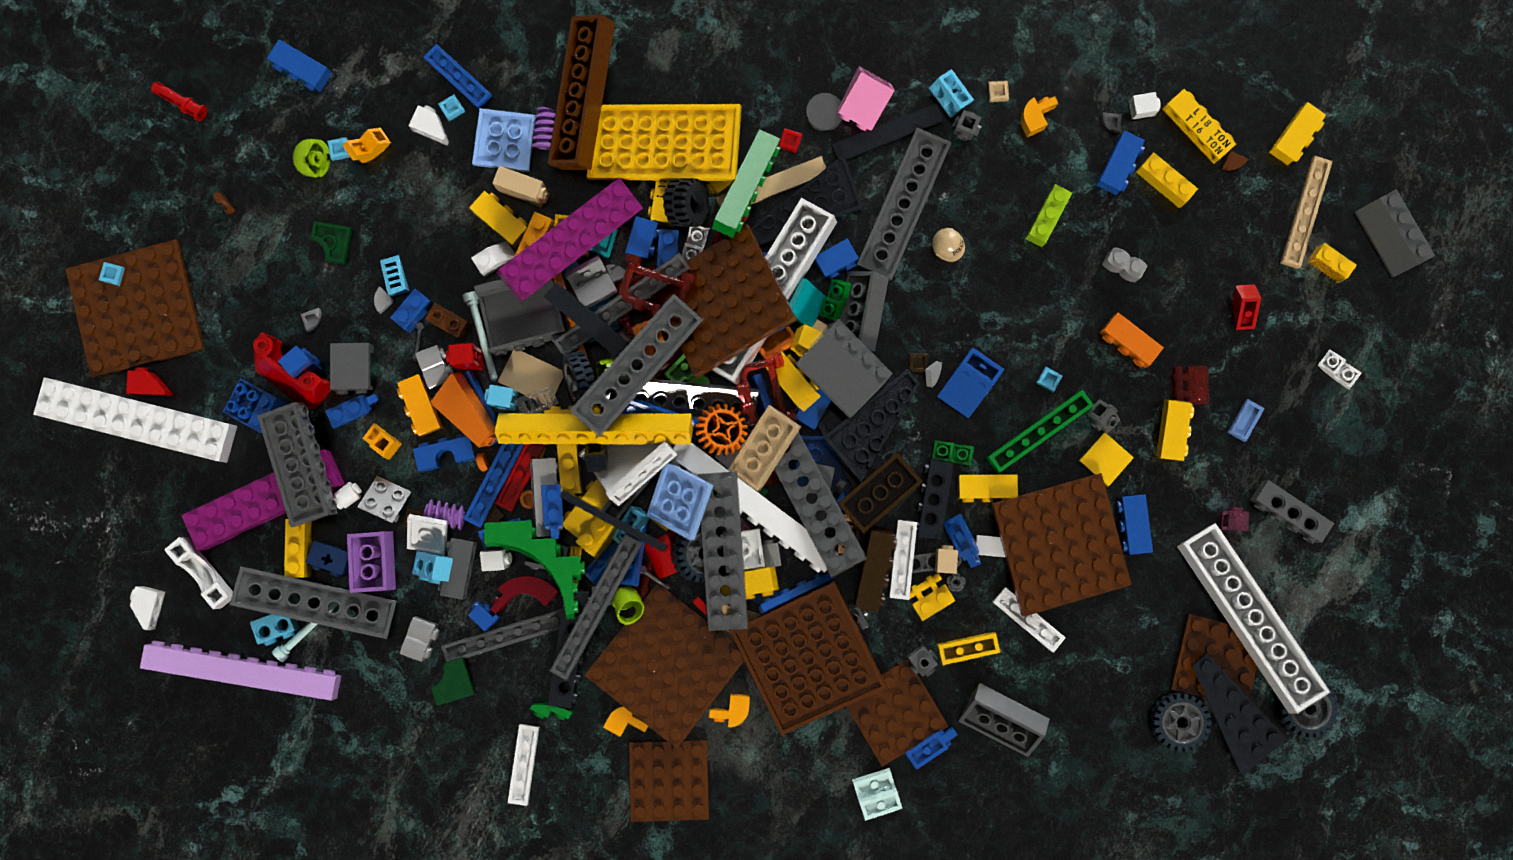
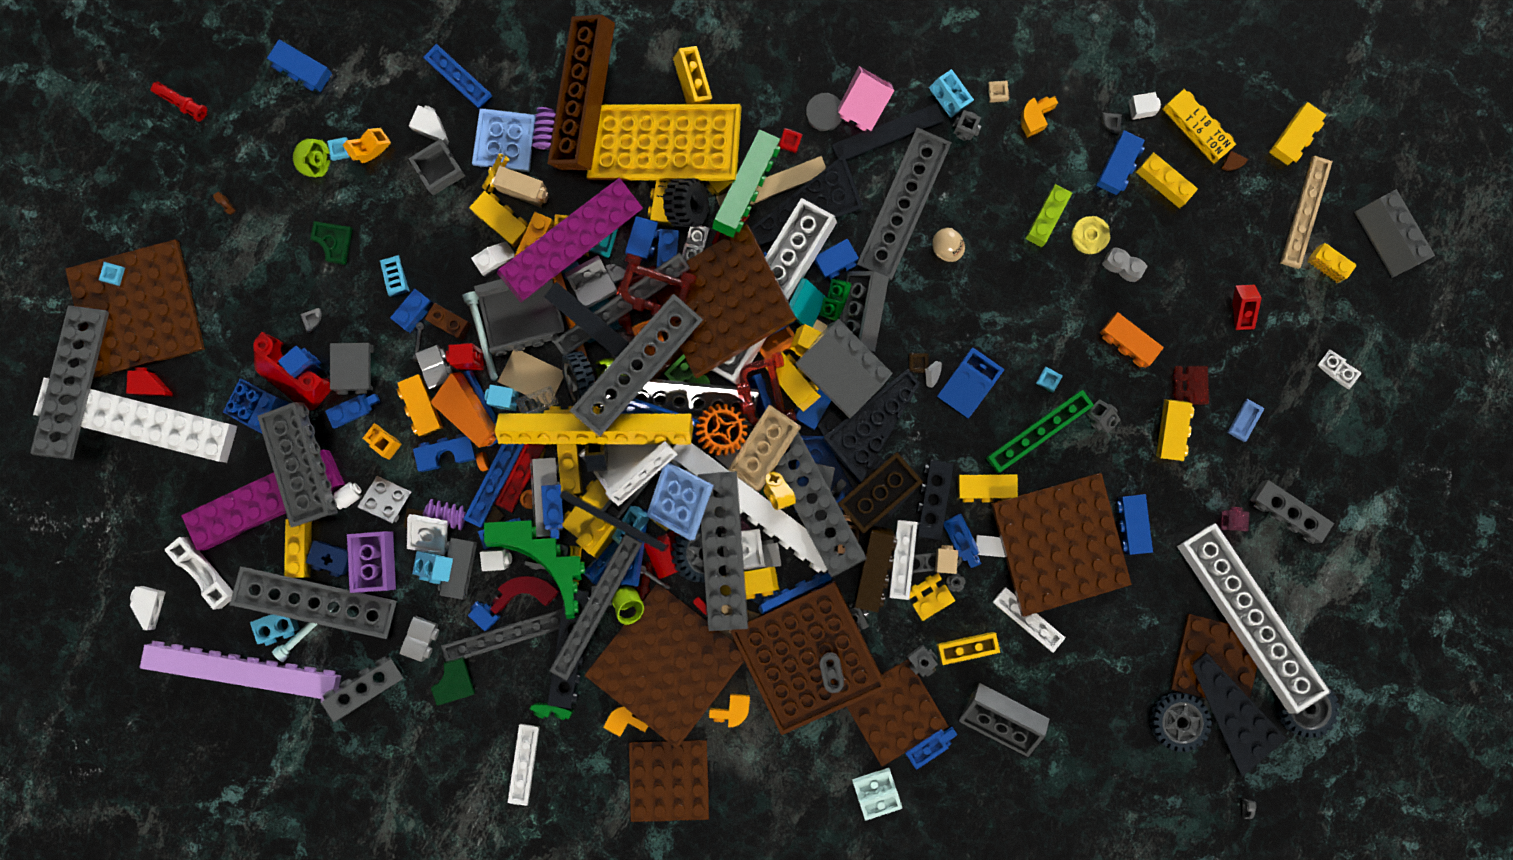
light grey tile [374,287,394,314] -> none
medium azure tile [439,94,465,121] -> none
green slope [932,440,975,466] -> none
yellow tile [1079,432,1134,487] -> none
none -> dark grey plate [30,305,109,460]
none -> dark grey brick [321,657,403,722]
none -> dark grey piece [408,139,465,195]
none -> yellow pin [482,154,509,192]
none -> yellow brick [673,46,712,104]
none -> yellow piece [764,472,796,510]
none -> dark grey plate [820,653,844,693]
none -> light yellow tile [1072,216,1110,254]
none -> dark grey tile [1242,799,1256,819]

